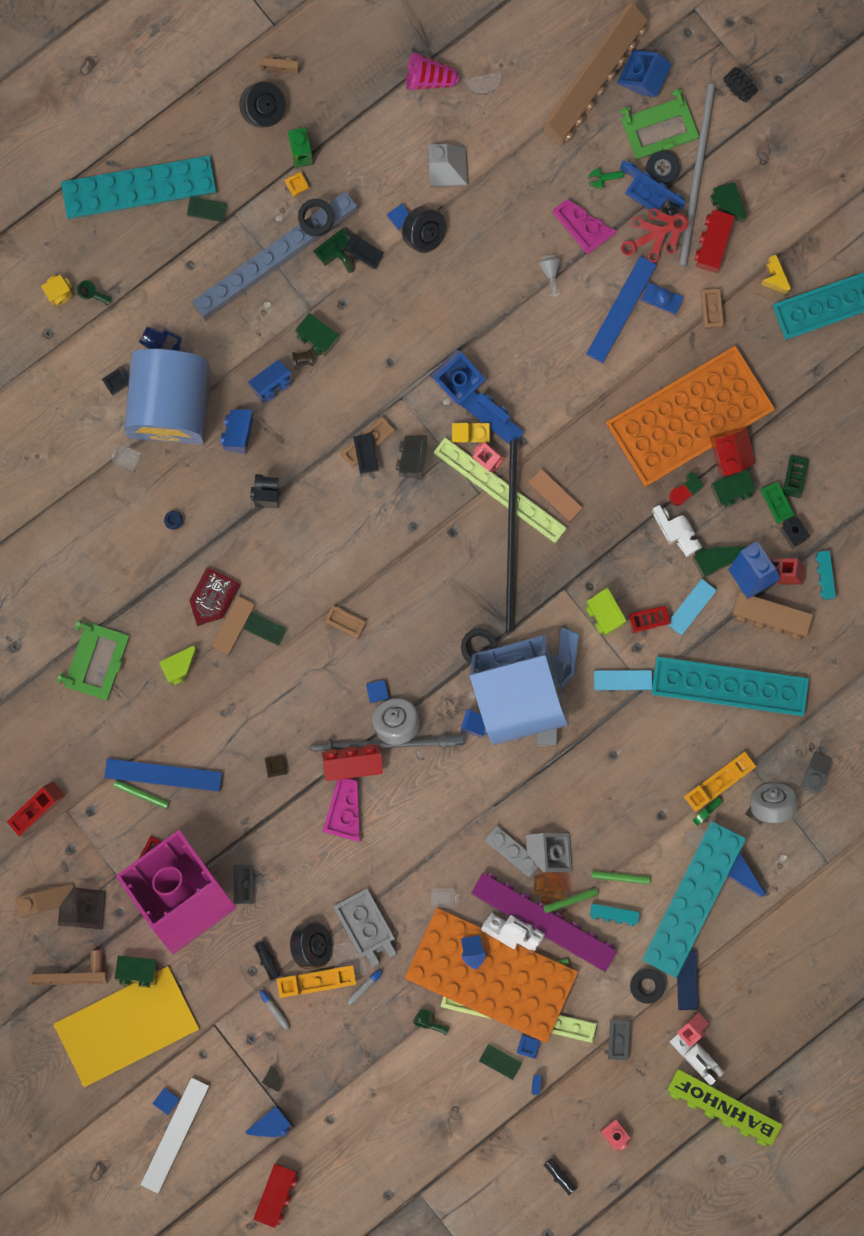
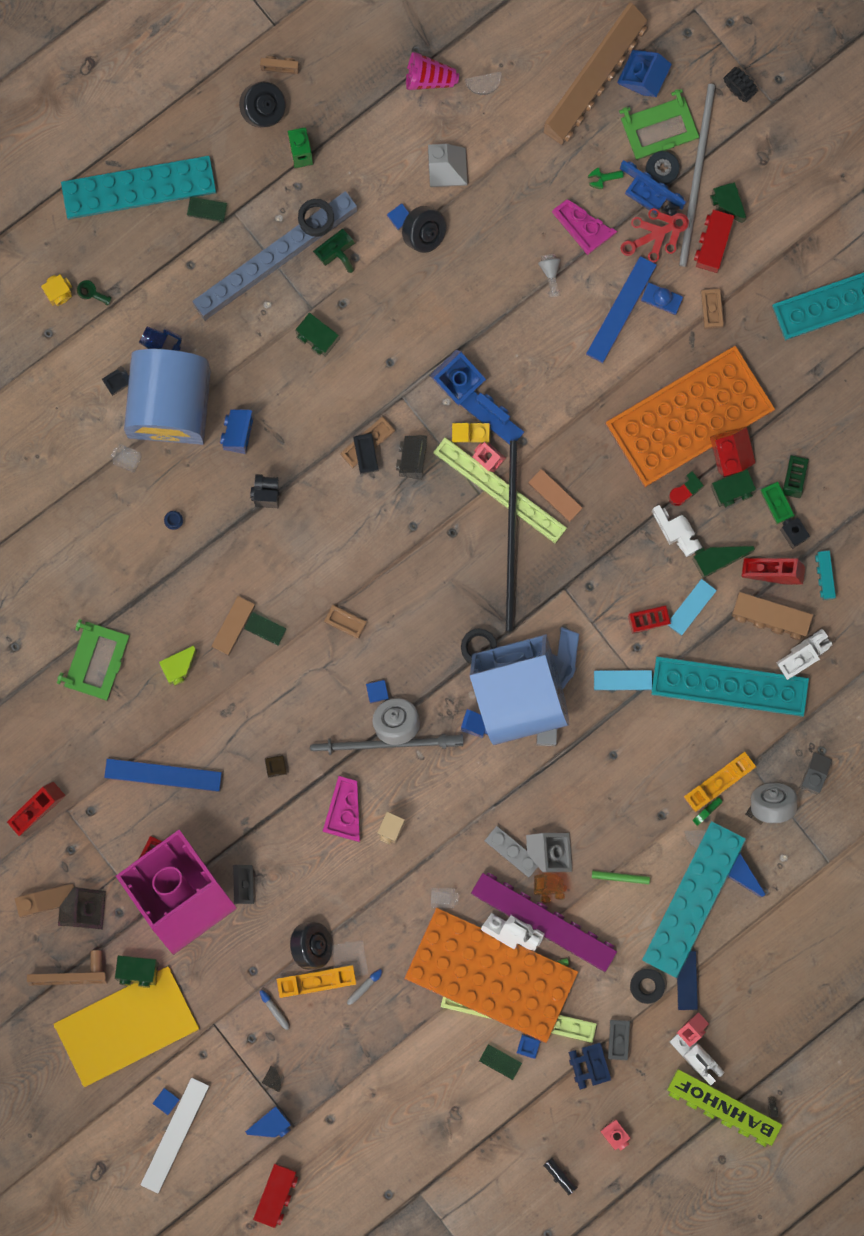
bright green bar [113,780,169,809] -> none
dark red tile [189,567,241,626] -> none
blue slope [248,359,293,403] -> none
black pin [254,940,281,981] -> none
light orange tile [284,171,310,198] -> none
dark brown bush [292,349,313,369] -> none
red brick [321,744,383,781] -> none
light grey tile [333,888,396,968] -> none
black tile [343,234,384,269] -> none
dark green bar [412,1009,449,1035] -> none
blue tile [461,935,486,969] -> none
blue tile [531,1075,541,1095] -> none
bright green bar [543,888,598,913] -> none
lime slope [585,588,627,637] -> none
teal piece [589,904,640,927] -> none
blue slope [728,541,780,599] -> none
yellow slope [761,255,791,295] -> none
none -> tan brick [377,812,405,845]
none -> dark blue plate [568,1043,611,1090]
none -> white plate [776,629,833,680]

